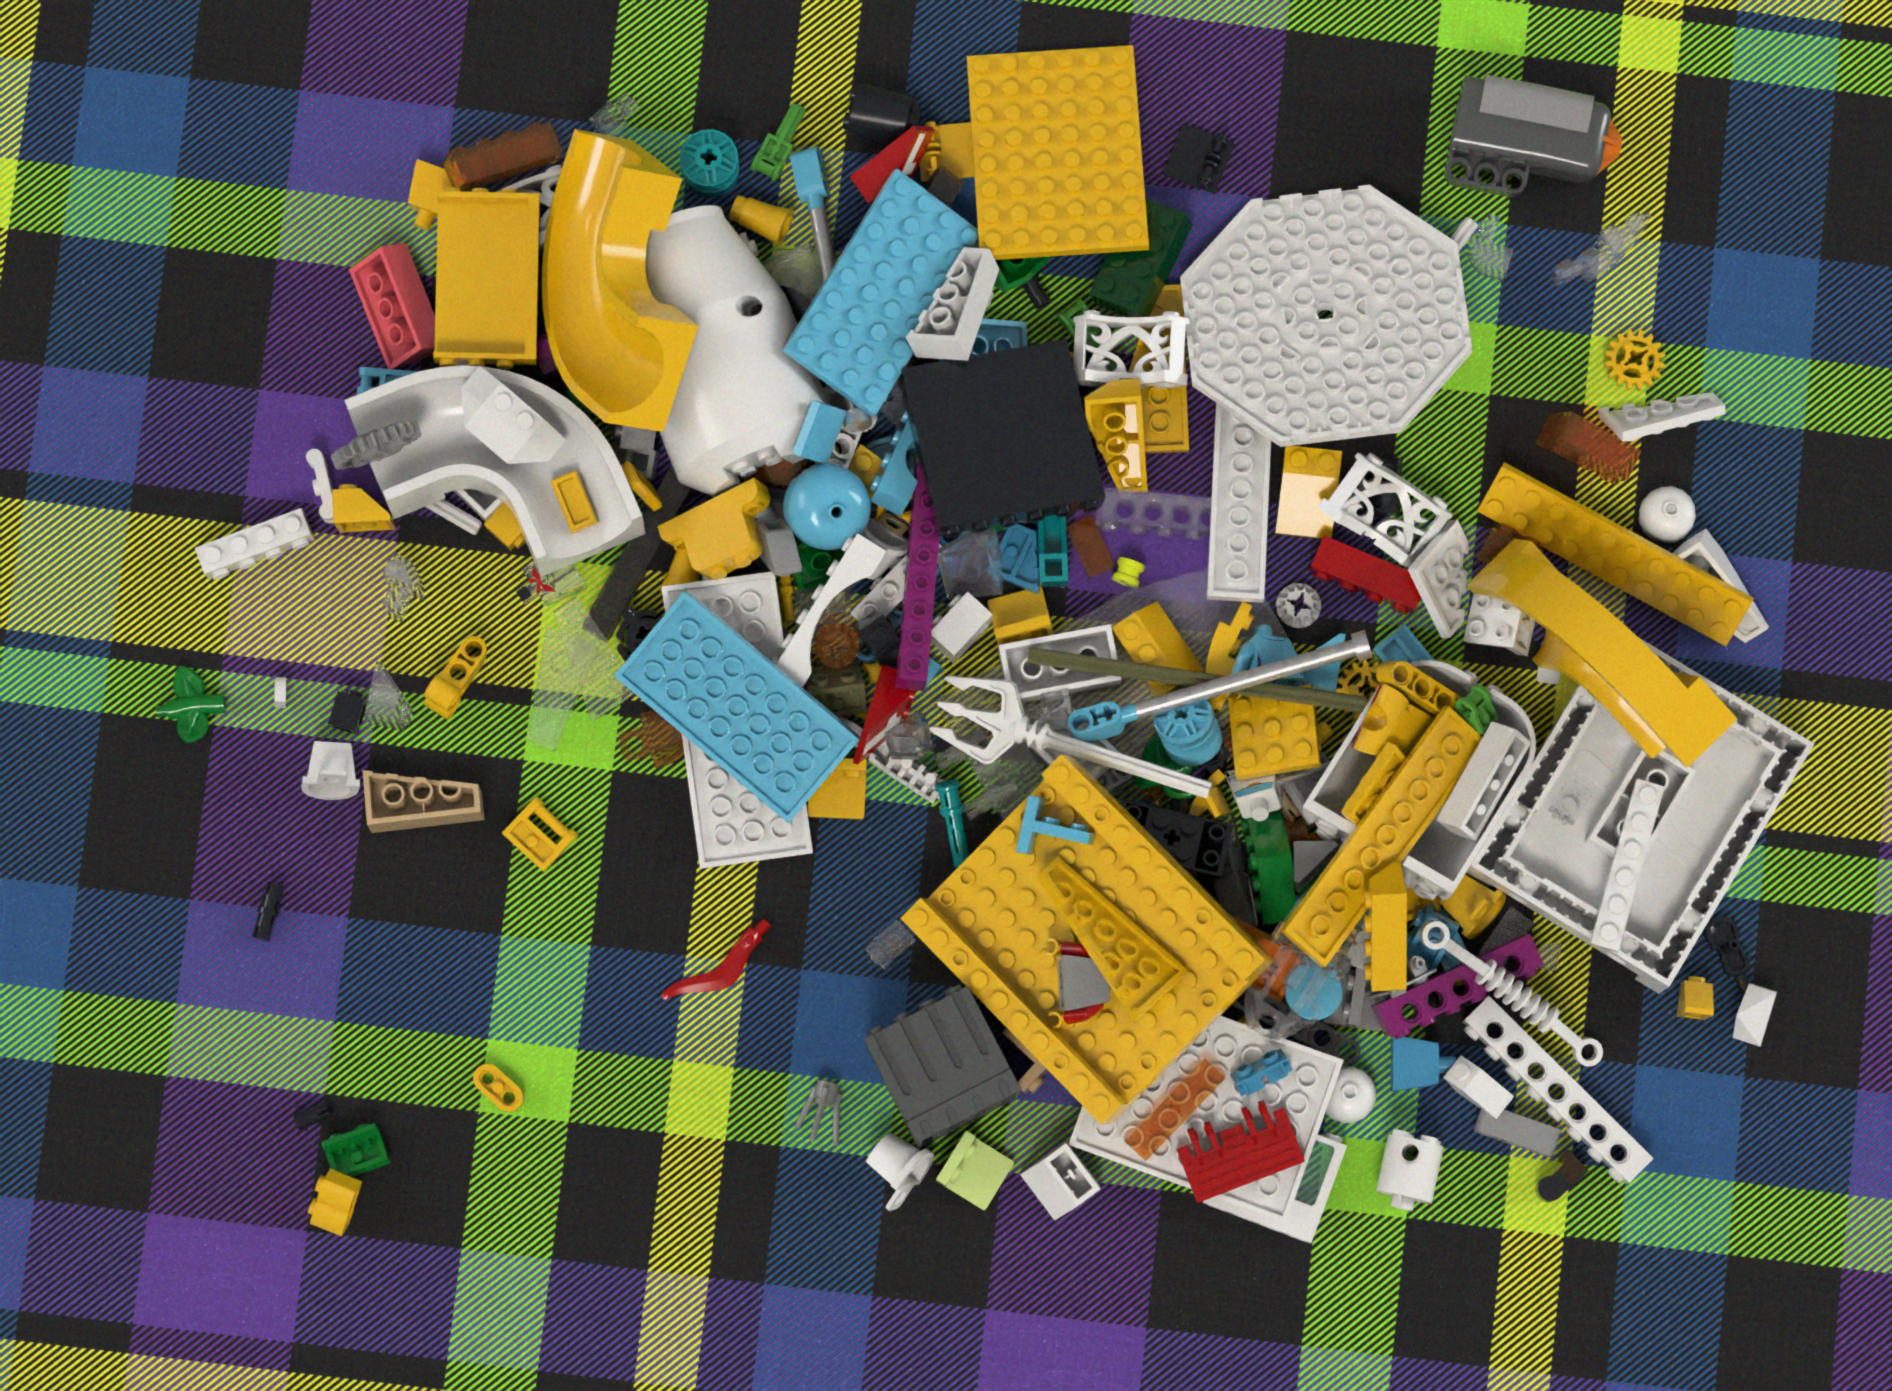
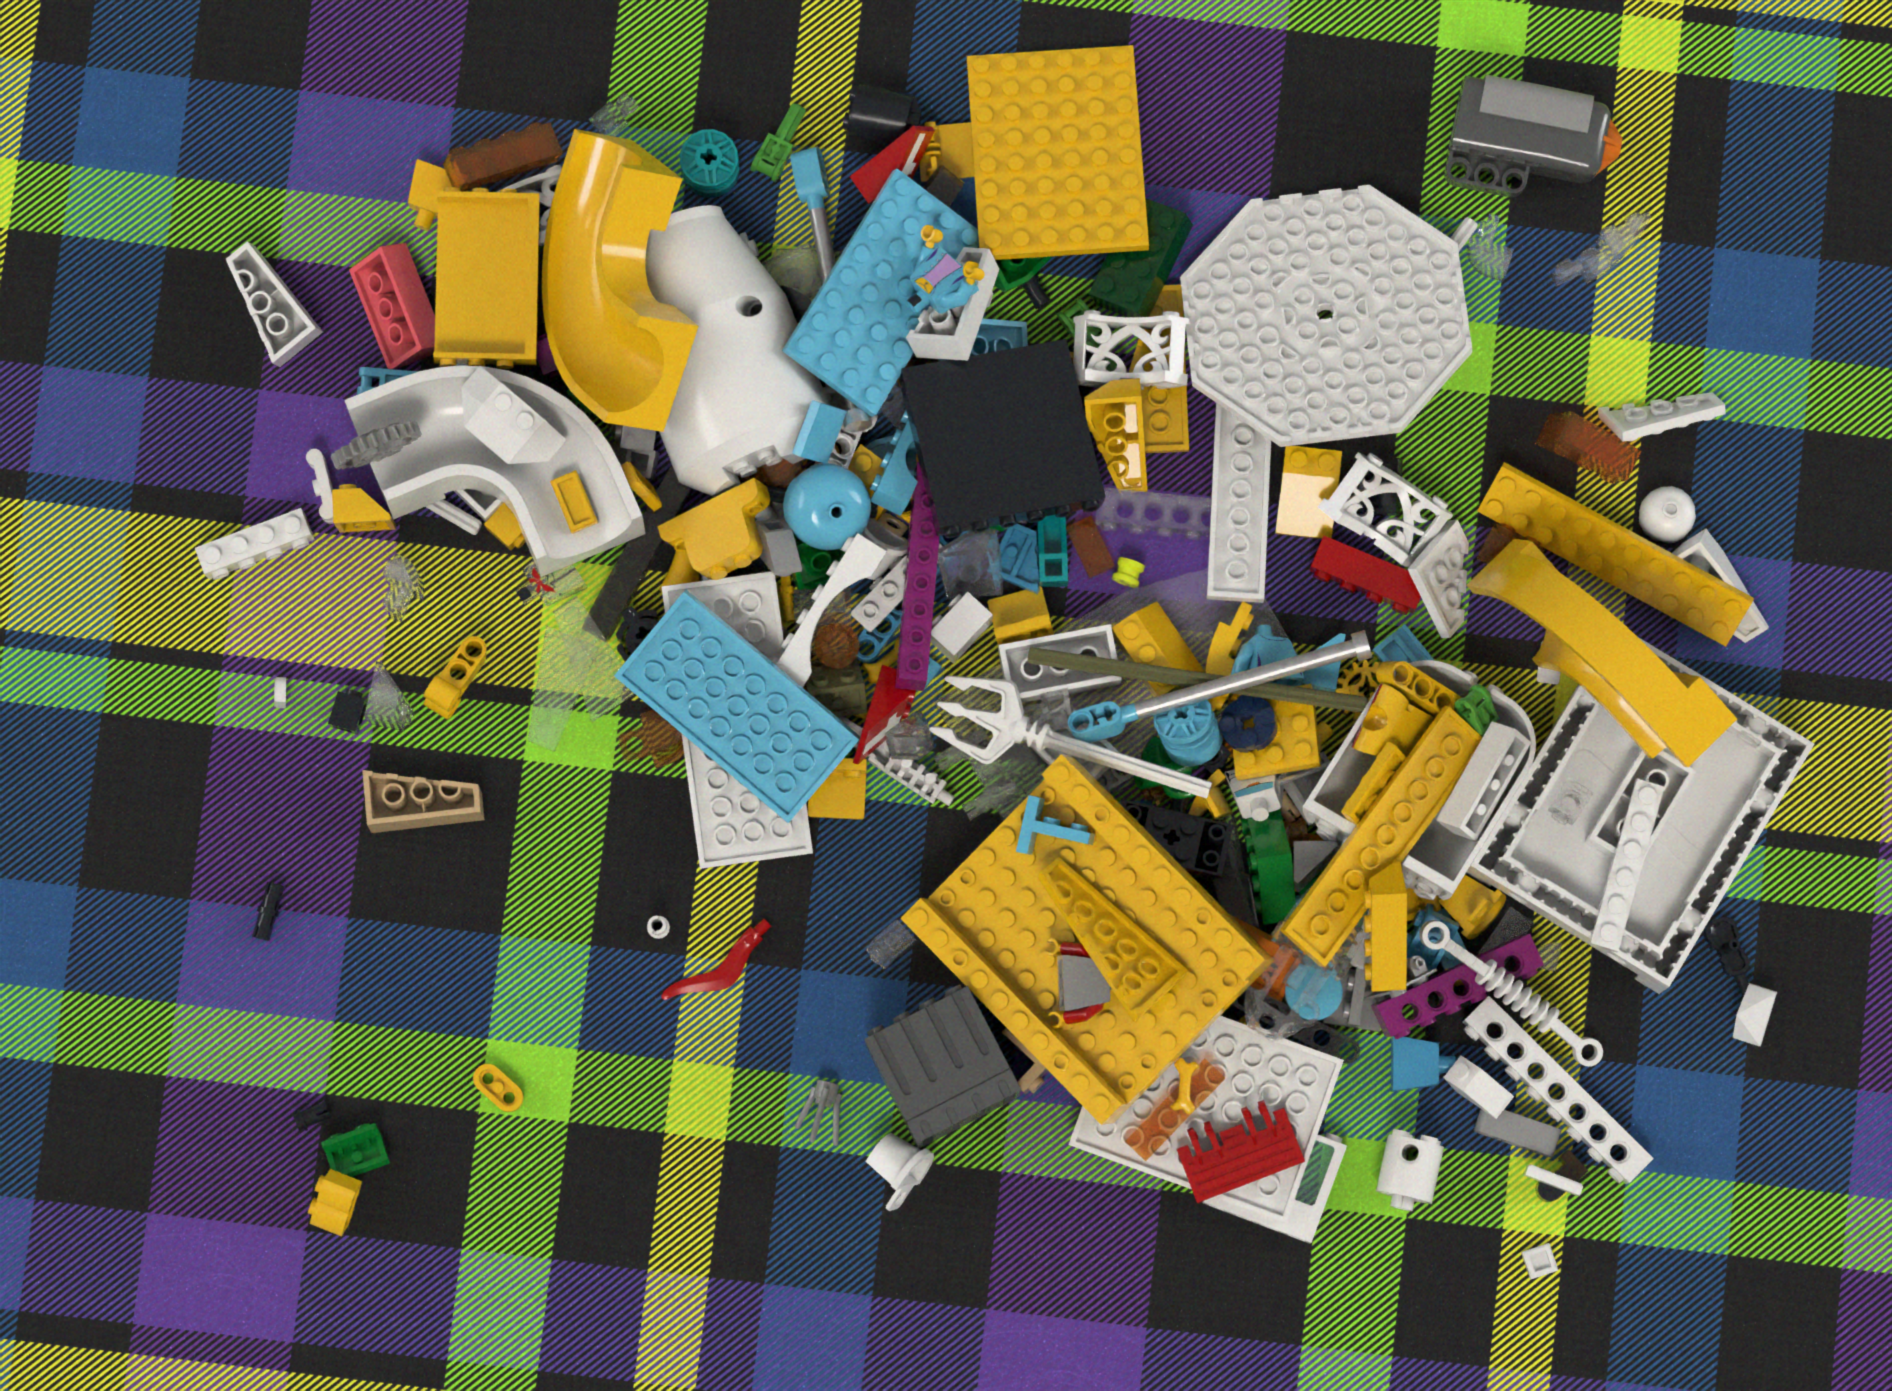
green plant [156,666,226,743] -> none
white container [301,741,360,800] -> none
yellow plate [502,797,579,872] -> none
yellow plant [729,195,794,246] -> none
black arch [852,610,899,669] -> none
teal pin [934,780,970,868] -> none
yellowish green bracket [936,1130,1014,1210] -> none
white slope [1020,1140,1101,1221] -> none
black hinge [1163,123,1235,194] -> none
dark azure hinge [1230,1049,1292,1096] -> none
white gear [1276,583,1321,628] -> none
white cylinder [1325,1066,1376,1123] -> none
white bracket [1464,594,1535,656] -> none
yellow gear [1604,330,1666,391] -> none
yellow slope [1677,976,1714,1020] -> none
none -> white wedge [226,241,323,367]
none -> white pin [647,915,670,939]
none -> torso [906,225,985,314]
none -> yellow piece [1170,1058,1199,1114]
none -> dark blue plate [1219,695,1278,753]
none -> white tile [1521,1243,1558,1280]
none -> white tile [1523,1164,1583,1196]

